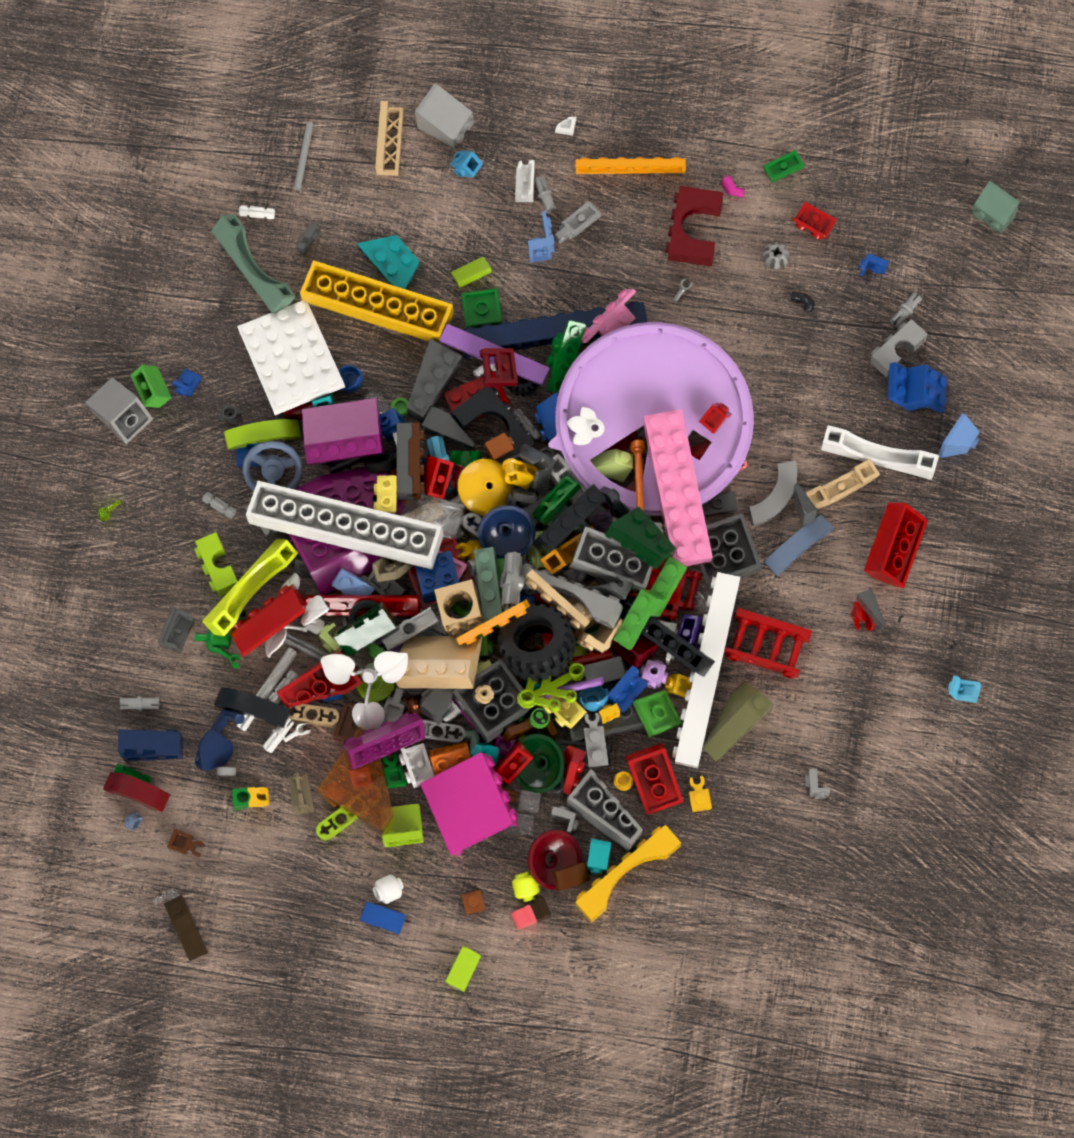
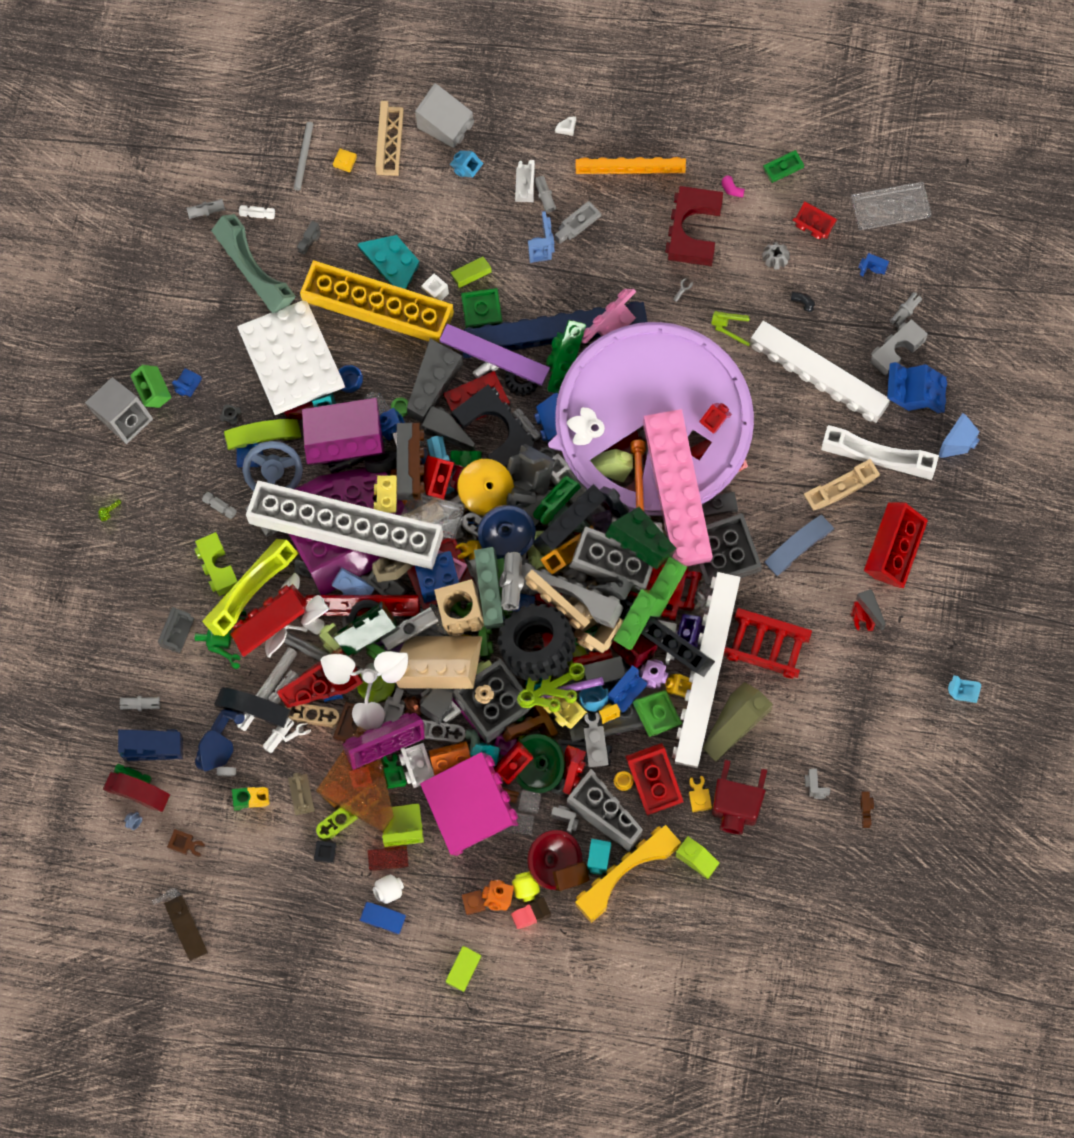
light orange plate [456,599,530,645] -> none
dark red plate [479,348,518,387] -> none
dark orange brick [483,432,515,461] -> none
yellow piece [502,458,539,489] -> none
bright green tile [529,708,550,729] -> none
light grey tile [749,460,797,526] -> none
dark grey slope [793,483,817,526] -> none
sand green slope [972,181,1020,233] -> none
none -> light grey pin [187,199,225,219]
none -> black plate [314,841,337,864]
none -> yellow plate [333,148,357,172]
none -> clear red plate [367,846,409,871]
none -> white panel [421,274,449,301]
none -> orange brick [482,880,514,911]
none -> lime slope [676,836,719,879]
none -> lime plant [711,311,750,346]
none -> dark red piece [712,760,767,835]
none -> white brick [750,321,890,423]
none -> clear tile [851,182,932,230]
none -> reddish brown plate [860,791,874,828]

